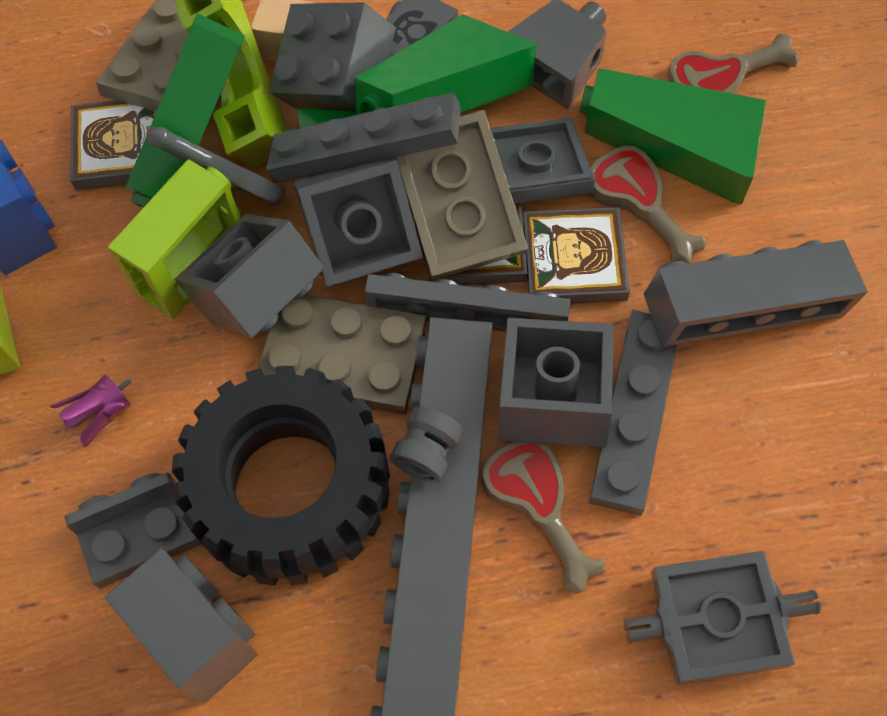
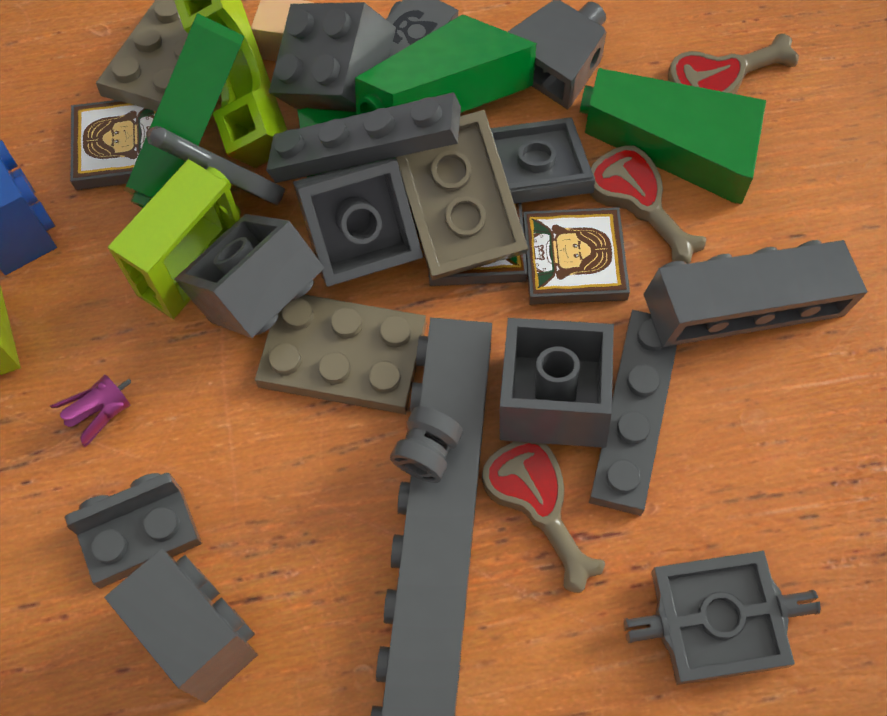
black tyre [172,366,390,586] -> none
dark grey plate [365,273,571,332] -> none

